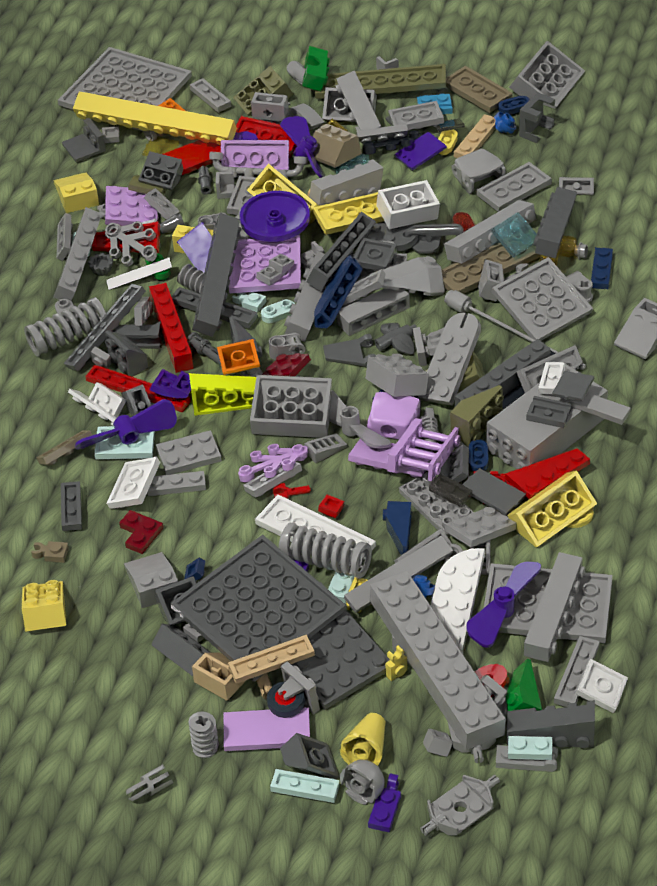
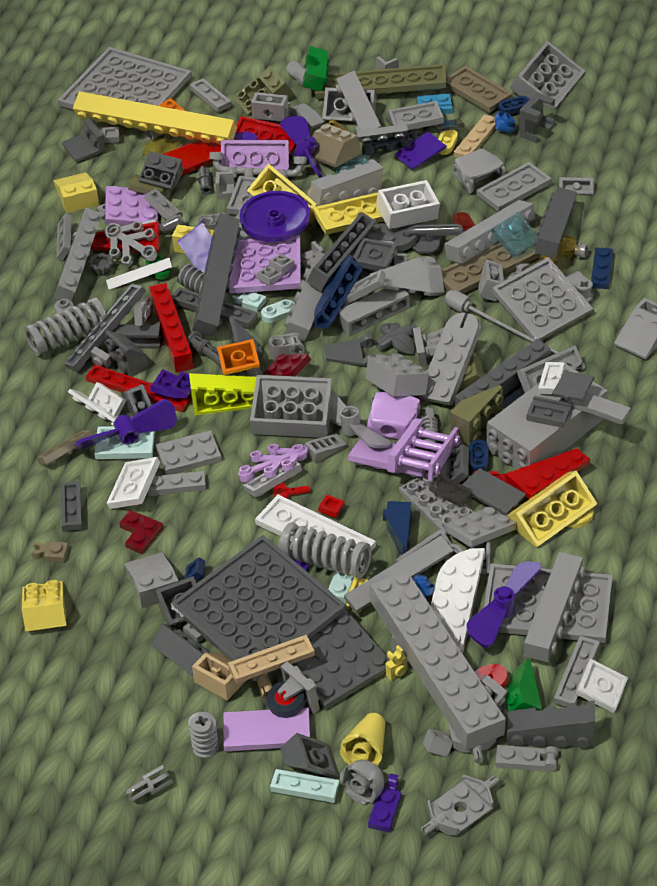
light aqua plate [508,736,552,760] -> none

